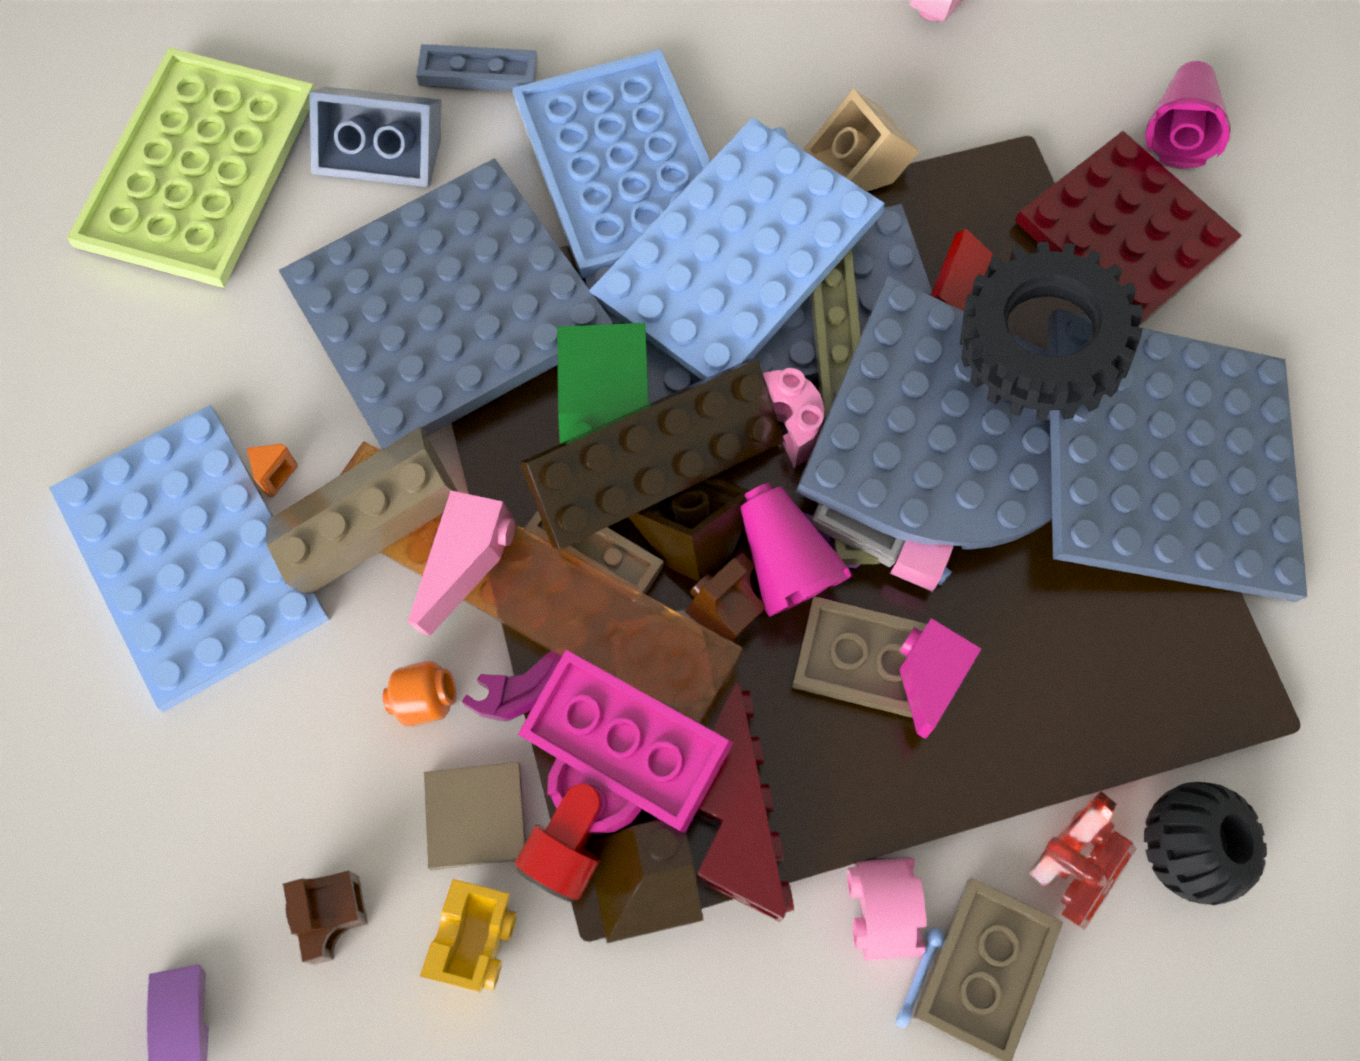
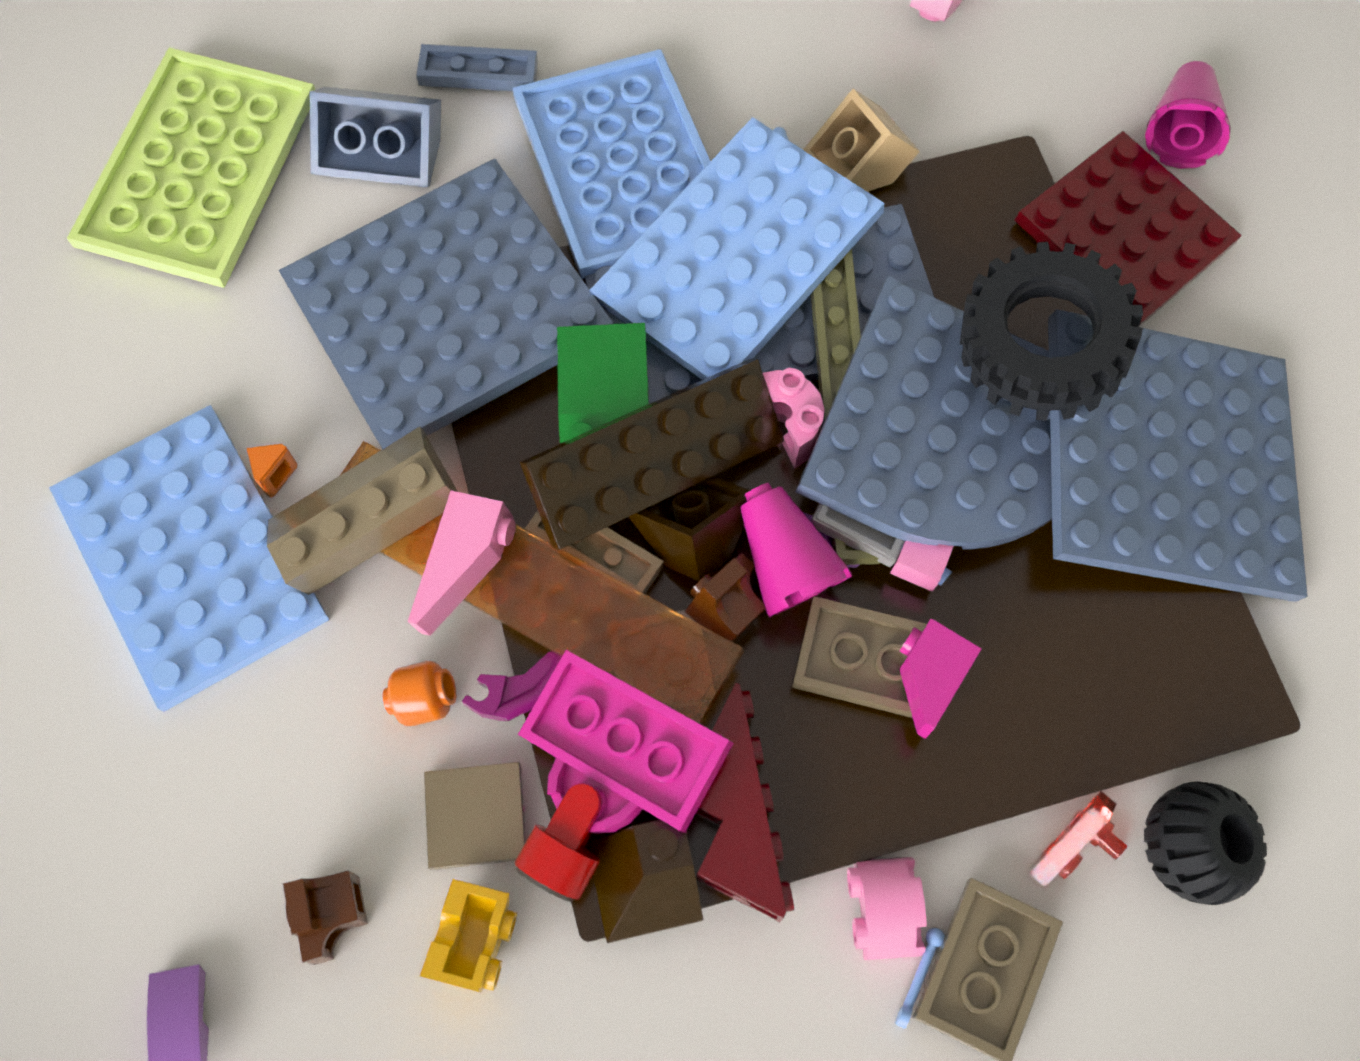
red tile [930,229,993,311] -> none
clear red plate [1044,831,1137,931] -> none

